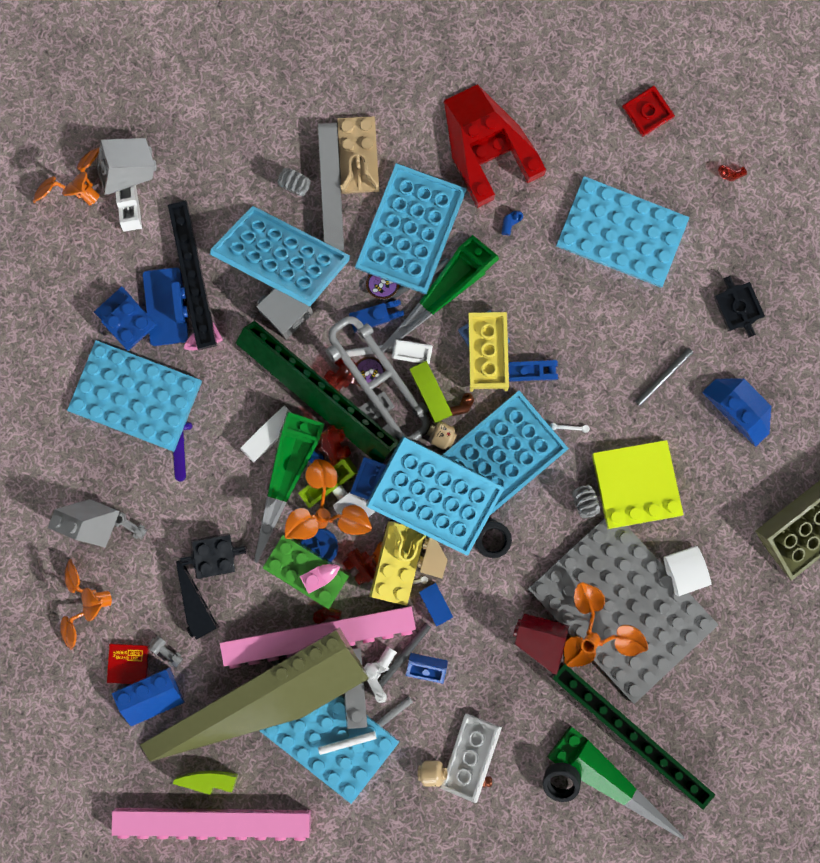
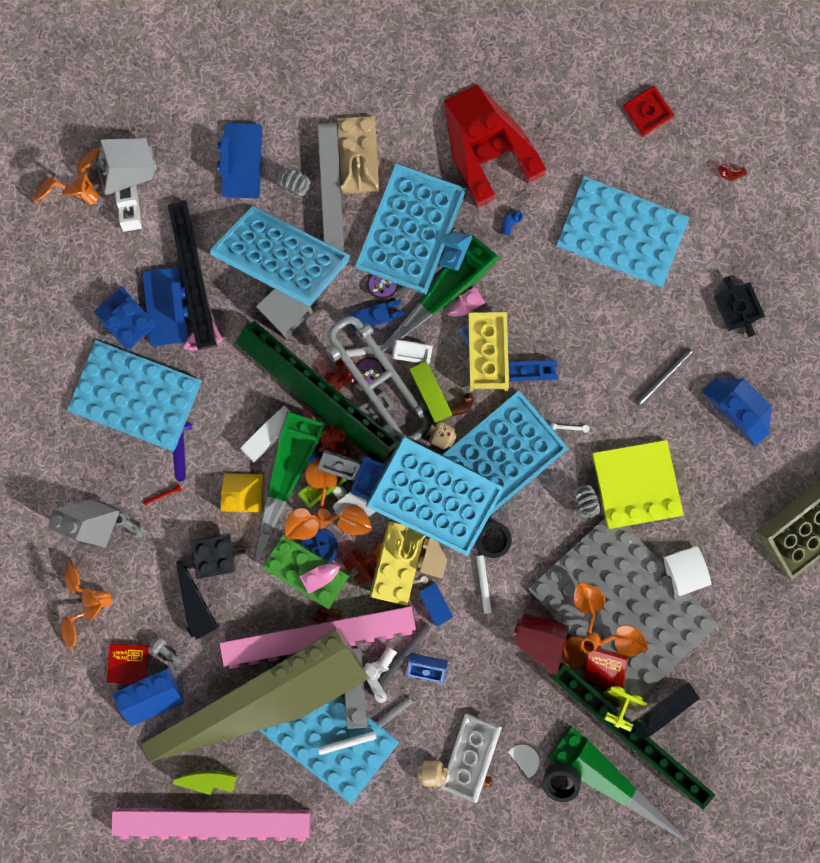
none -> red piece [143,484,182,505]
none -> blue bracket [217,123,262,199]
none -> yellow slope [221,473,263,512]
none -> dark grey plate [318,449,361,481]
none -> dark azure slope [439,231,473,271]
none -> bright pink plate [447,287,485,317]
none -> white bar [476,555,492,614]
none -> white sticker [508,745,539,778]
none -> red tile [584,647,629,688]
none -> neon yellow plate [601,686,648,732]
none -> black slope [630,682,700,740]

